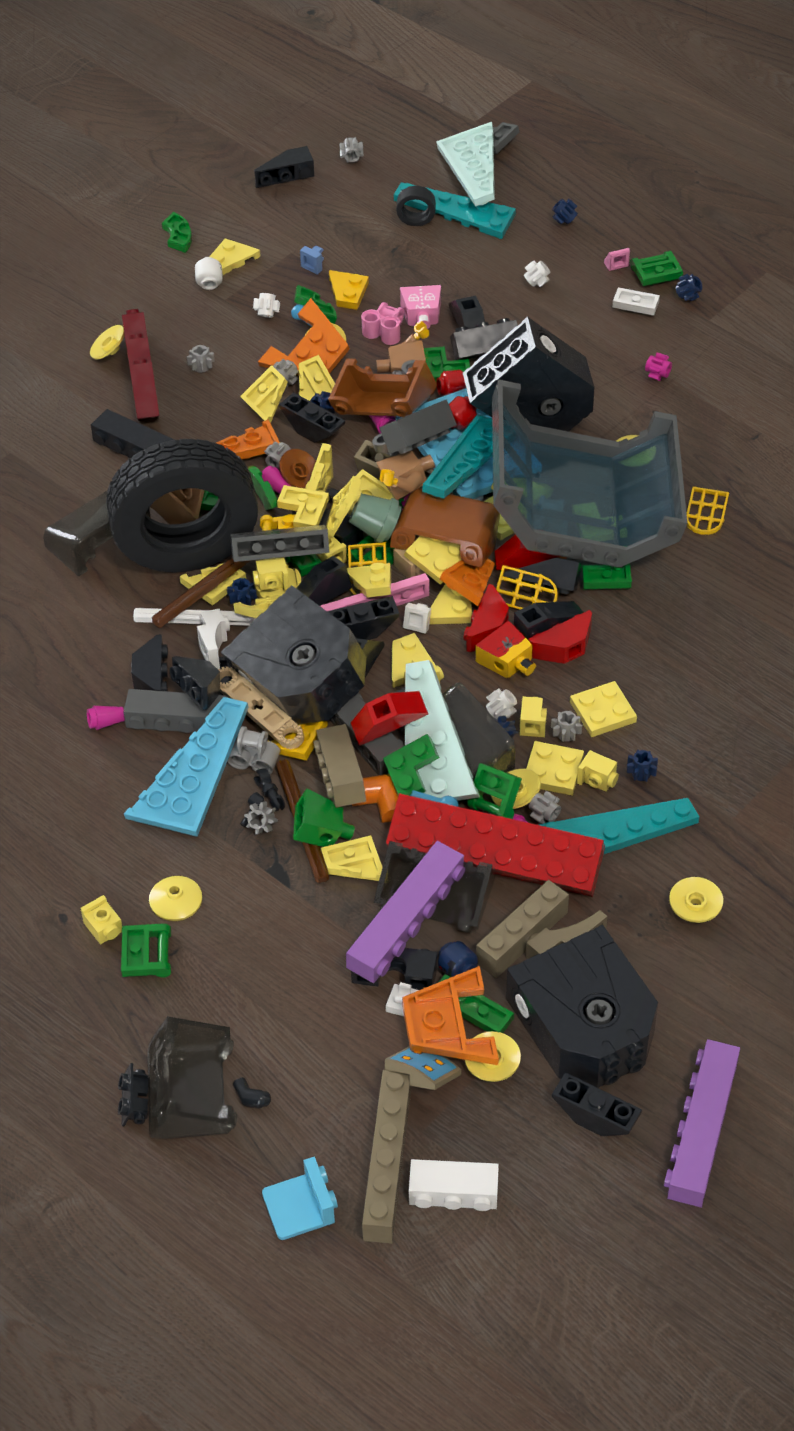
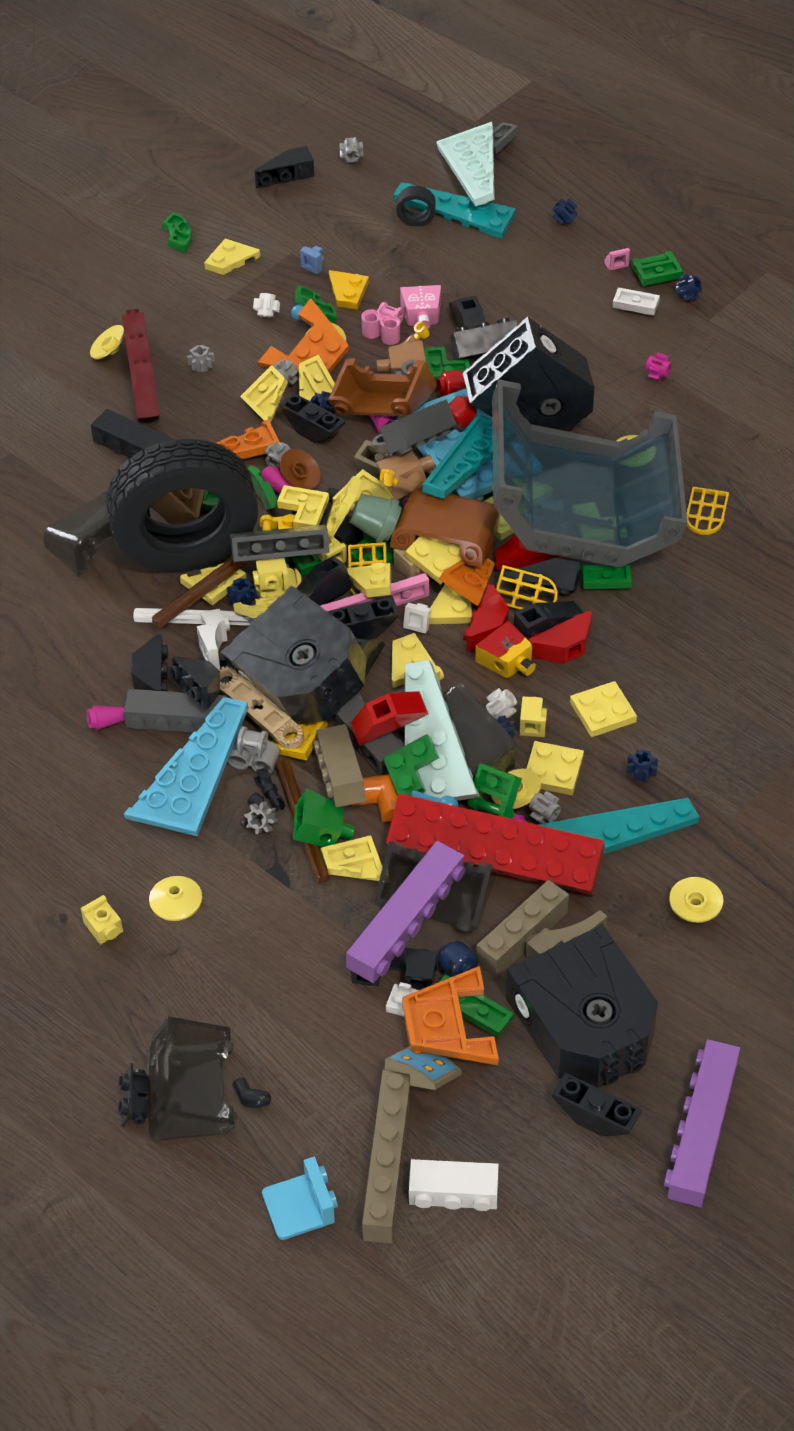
green plate [121,924,171,978] -> none
white head [195,257,223,290] -> none
light yellow wing [305,443,333,492] -> none
light yellow dish [465,1031,521,1082] -> none
white gear [524,260,550,287] -> none
light grey gear [551,711,582,742] -> none
light yellow brick [577,750,619,792] -> none

